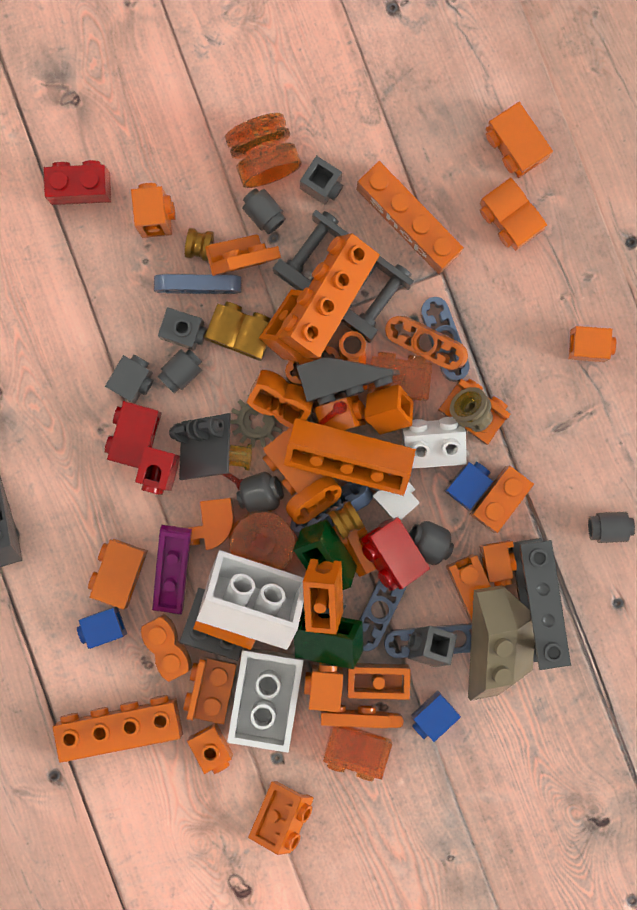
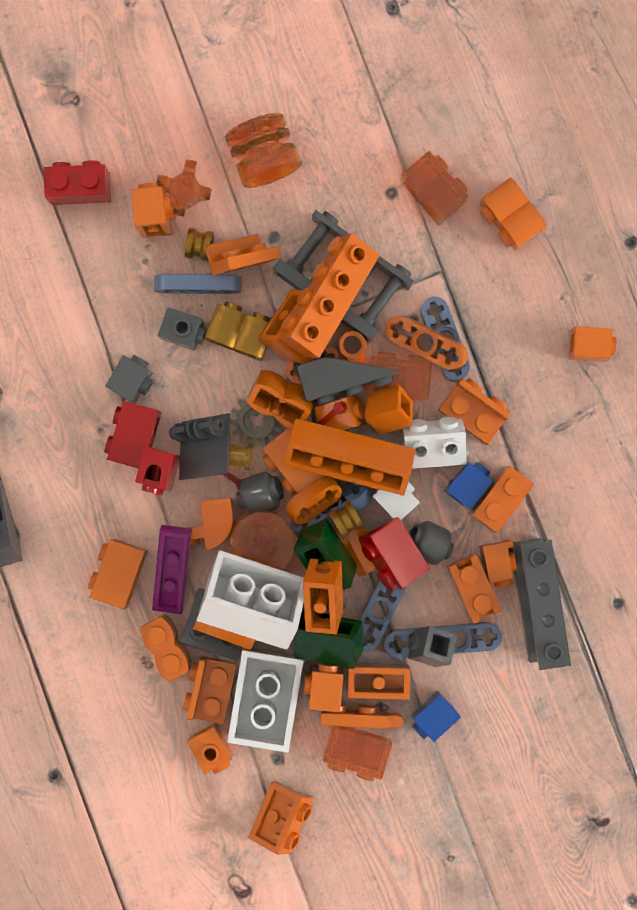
orange brick [52,695,183,763] -> none
blue brick [77,607,127,649] -> none
dark grey brick [157,349,202,394] -> none
dark grey brick [242,188,286,234] -> none
dark grey brick [300,155,344,205] -> none
orange brick [356,161,464,274] -> none
dark tan piece [449,387,493,432] -> none
dark tan wedge [468,585,535,701] -> none
orange brick [485,101,553,178] -> none
dark grey brick [588,512,635,543] -> none
none -> clear orange rock [156,159,212,217]
none -> clear orange brick [400,151,469,226]

